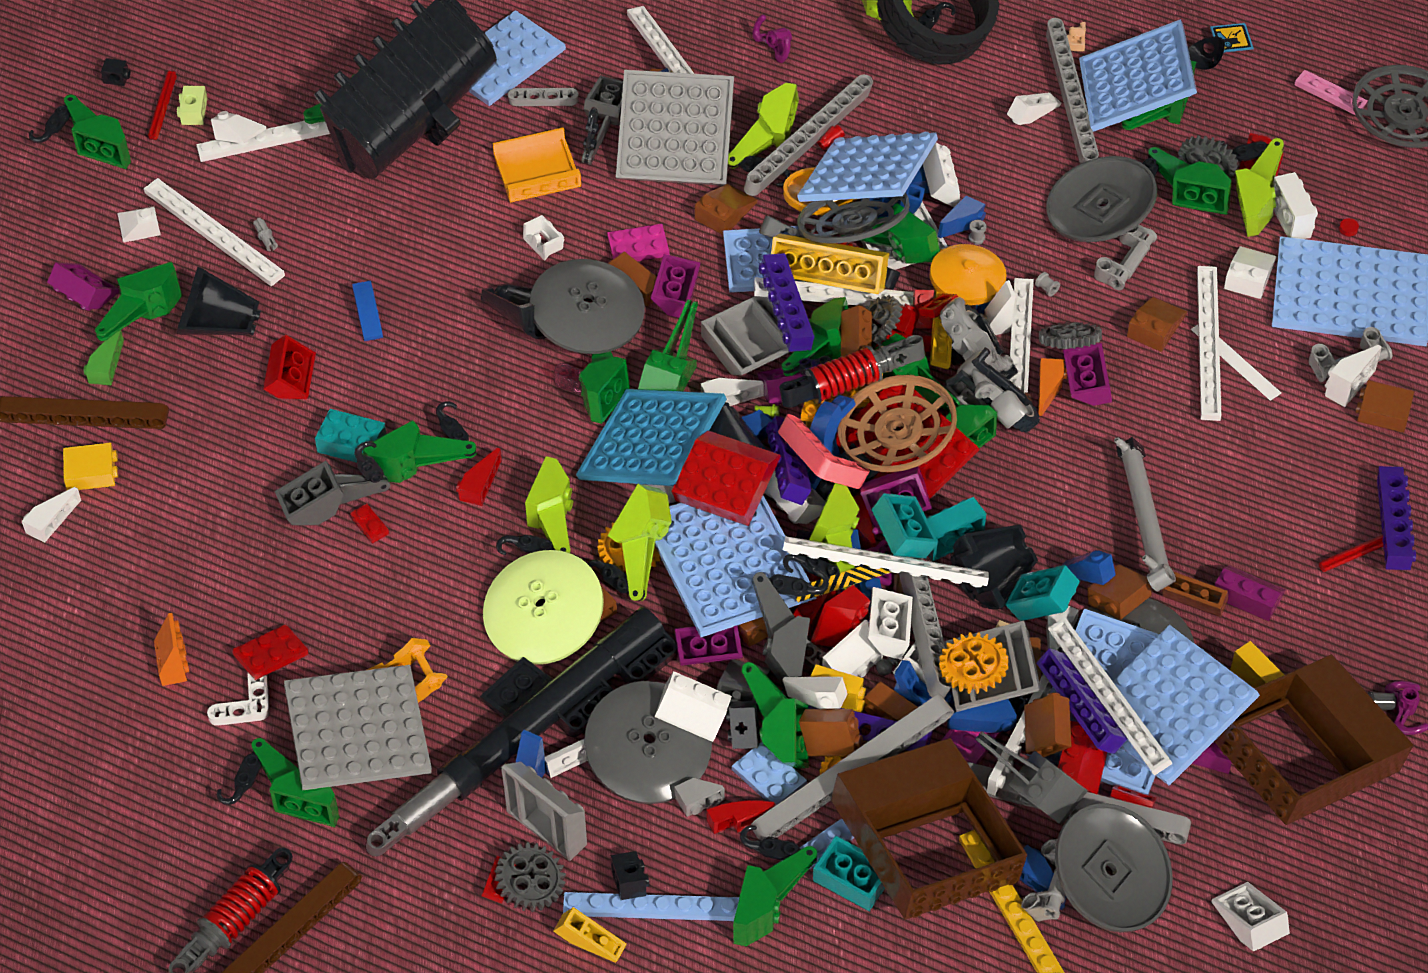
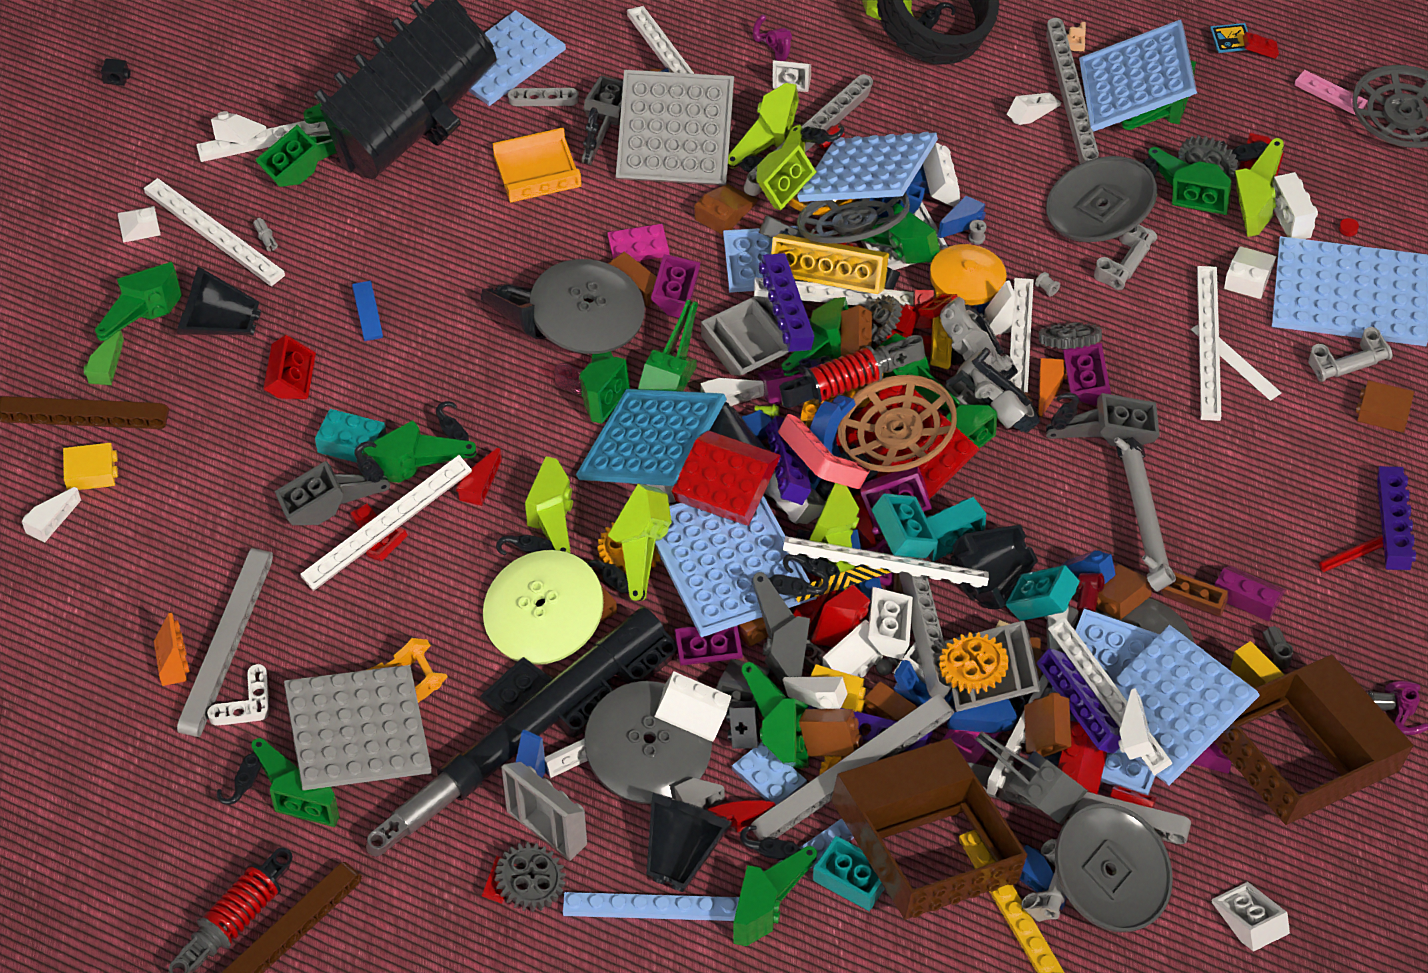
green slope [29,95,131,169] -> none
magenta slope [47,262,119,311] -> none
red axle [148,70,177,140] -> none
yellowish green brick [177,86,208,125] -> none
red plate [233,624,308,680] -> none
white window [523,215,564,261] -> none
yellow slope [553,907,626,963] -> none
black brick [611,851,650,900] -> none
dark orange slope [1127,297,1187,352] -> none
black piece [1188,37,1225,70] -> none
white slope [1325,345,1382,407] -> none
none -> light grey beam [177,548,273,737]
none -> green slope [255,125,337,187]
none -> white plate [301,455,472,591]
none -> red plate [366,527,408,562]
none -> black cone [646,792,733,892]
none -> lime slope [756,125,845,210]
none -> white slope [773,60,811,92]
none -> dark grey slope [1046,393,1160,447]
none -> dark red piece [1076,573,1105,613]
none -> white slope [1118,688,1155,760]
none -> red plate [1243,32,1279,59]
none -> dark grey piece [1262,626,1293,670]

